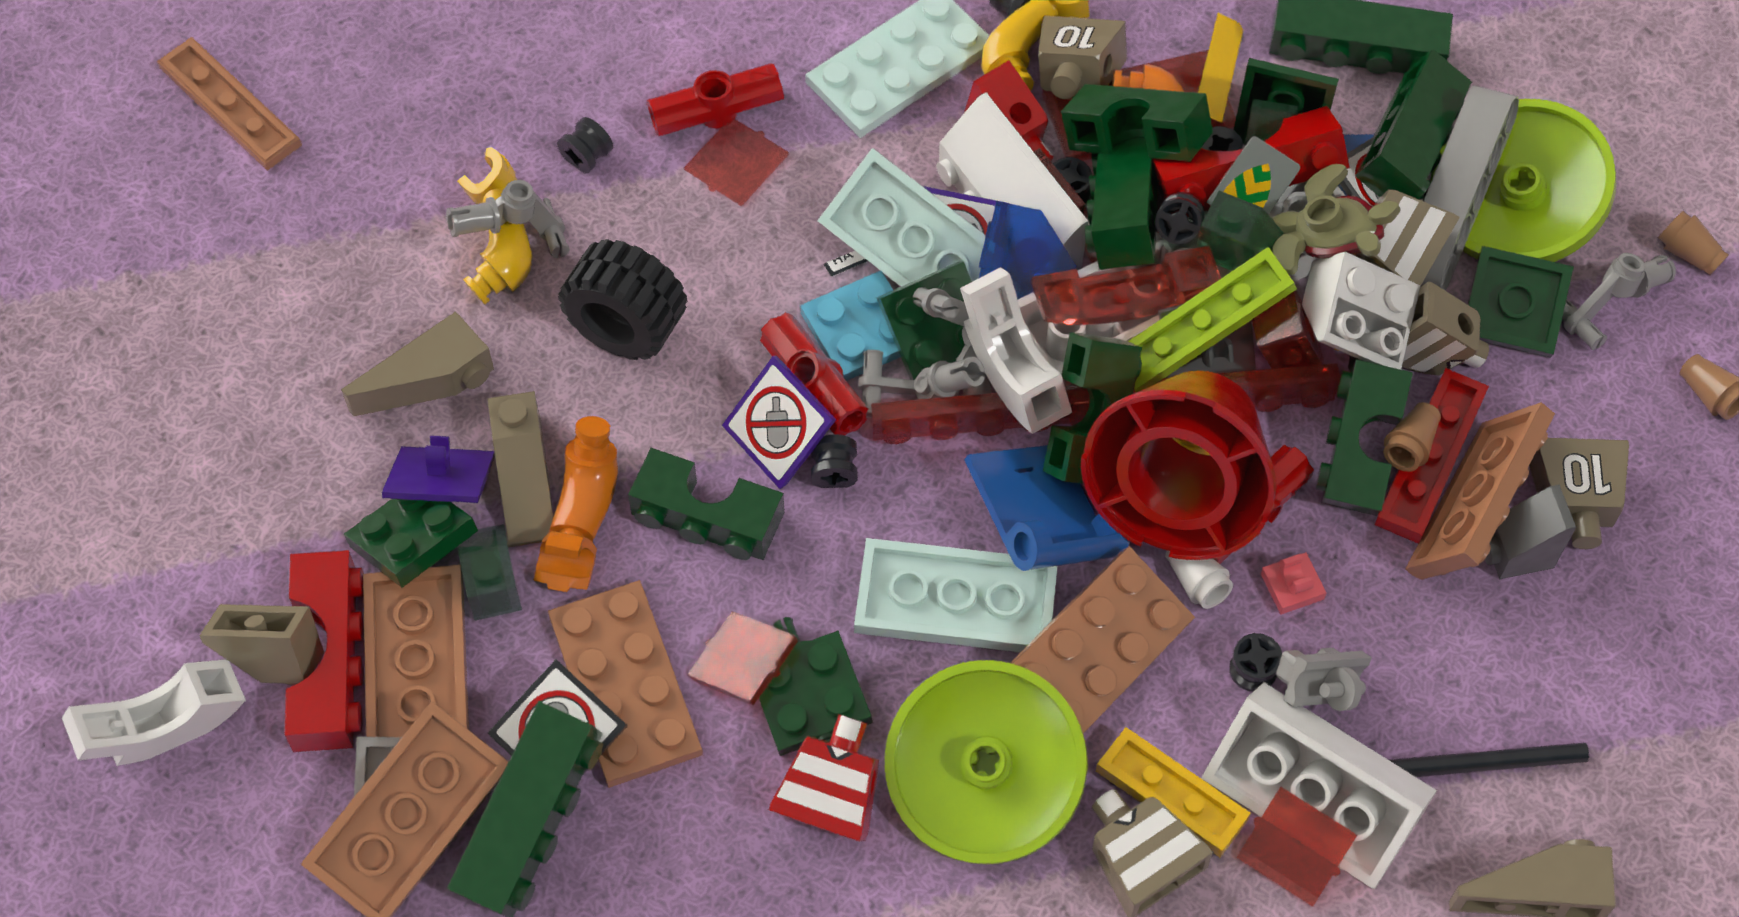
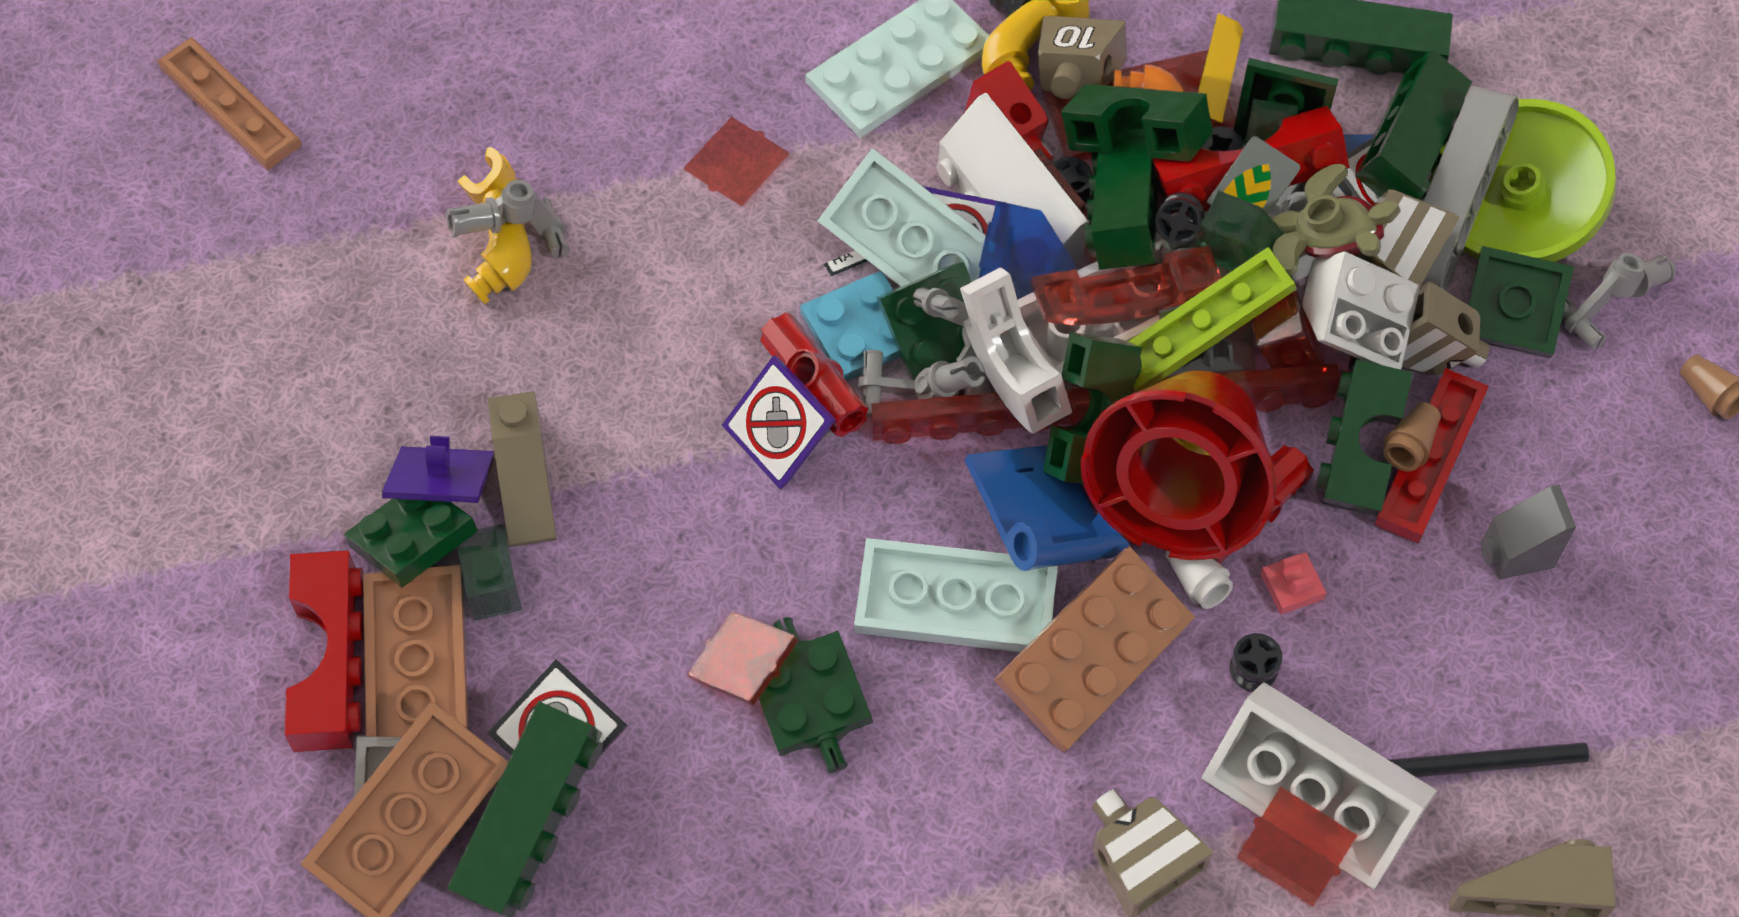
white arch [62,659,245,766] -> none
dark tan slope [199,604,325,685] -> none
dark tan slope [341,311,494,416] -> none
orange piece [533,416,618,592] -> none
nougat plate [548,580,703,788] -> none
black wheel [557,117,614,174] -> none
black tyre [558,239,687,360] -> none
dark green arch [628,448,785,560] -> none
red piece [646,63,784,137] -> none
torso [768,714,879,842] -> none
black wheel [811,434,858,488] -> none
lime dish [884,660,1088,864] -> none
yellow plate [1096,727,1251,858] -> none
light grey hips [1276,648,1372,711] -> none
nougat plate [1405,402,1555,580] -> none
dark tan torso [1529,438,1629,549] -> none
medium nougat cone [1658,210,1728,275] -> none

